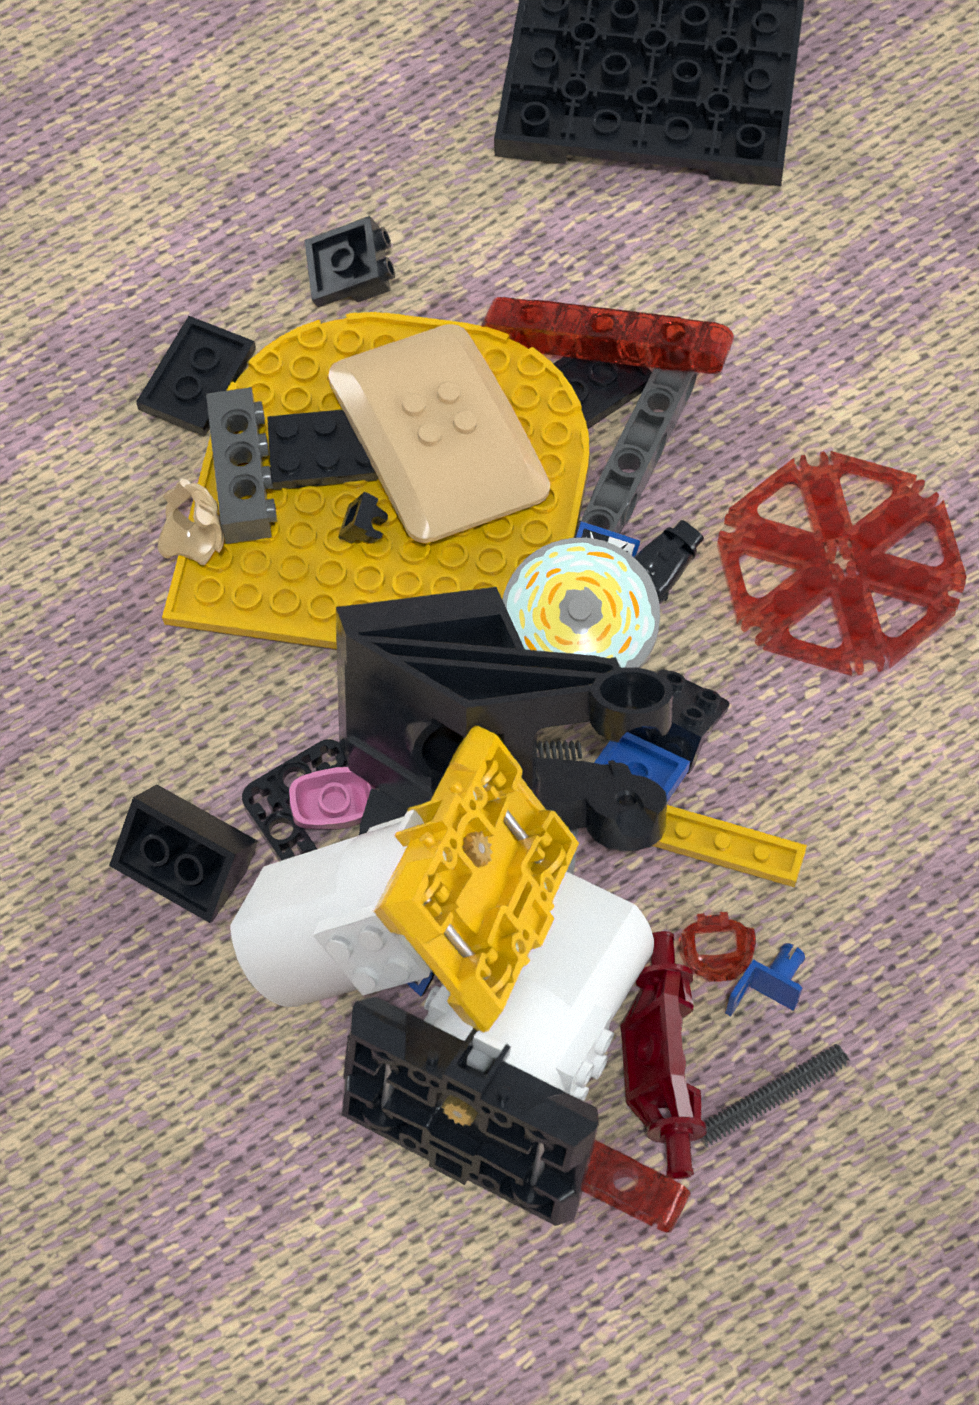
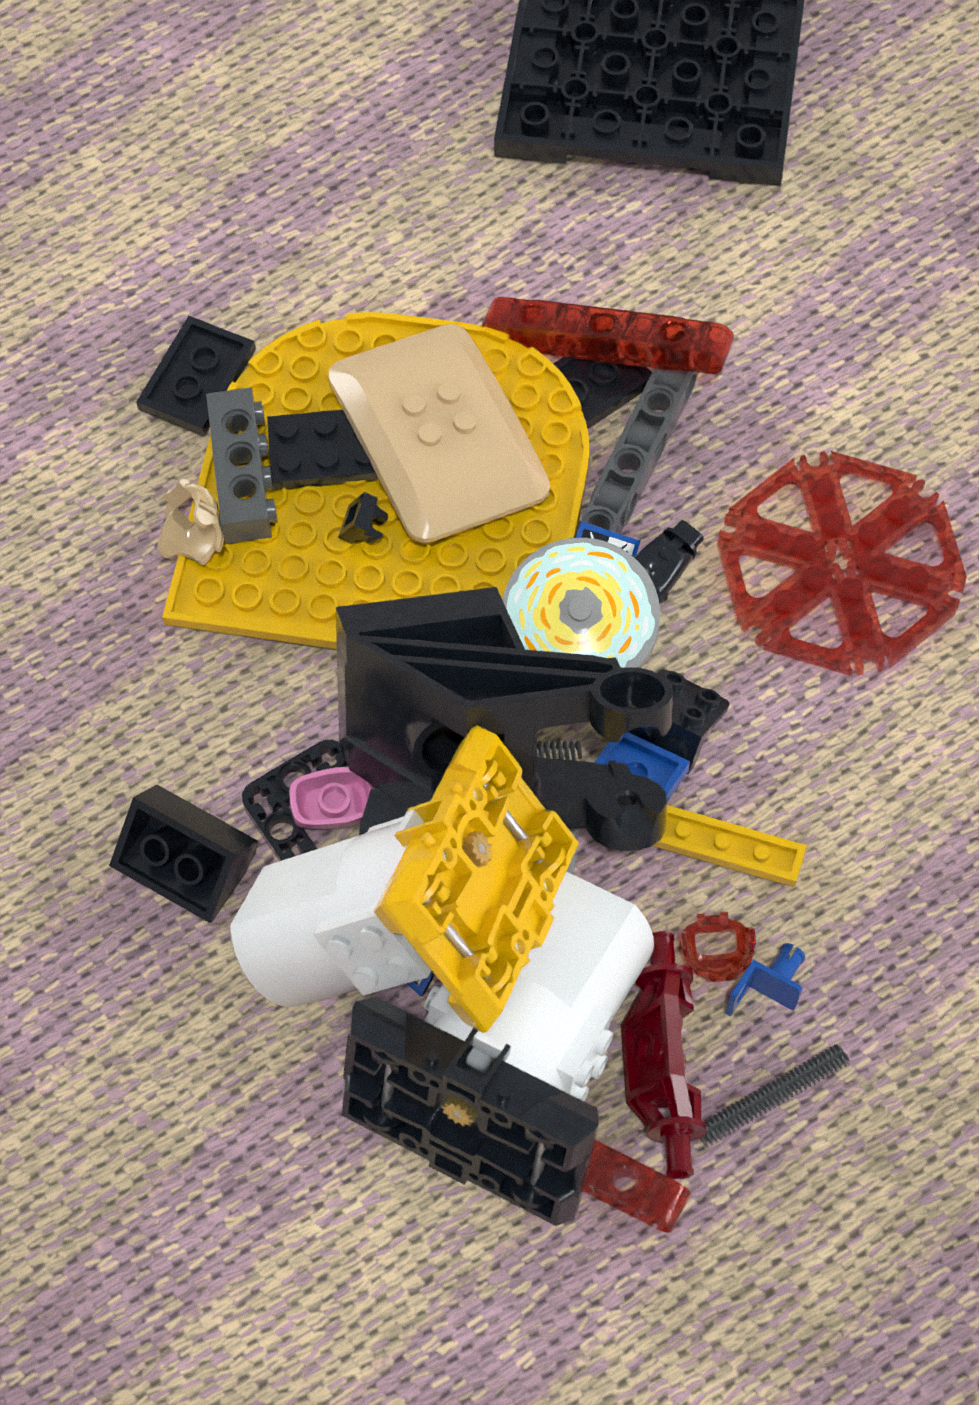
black plate [304,216,396,308] -> none

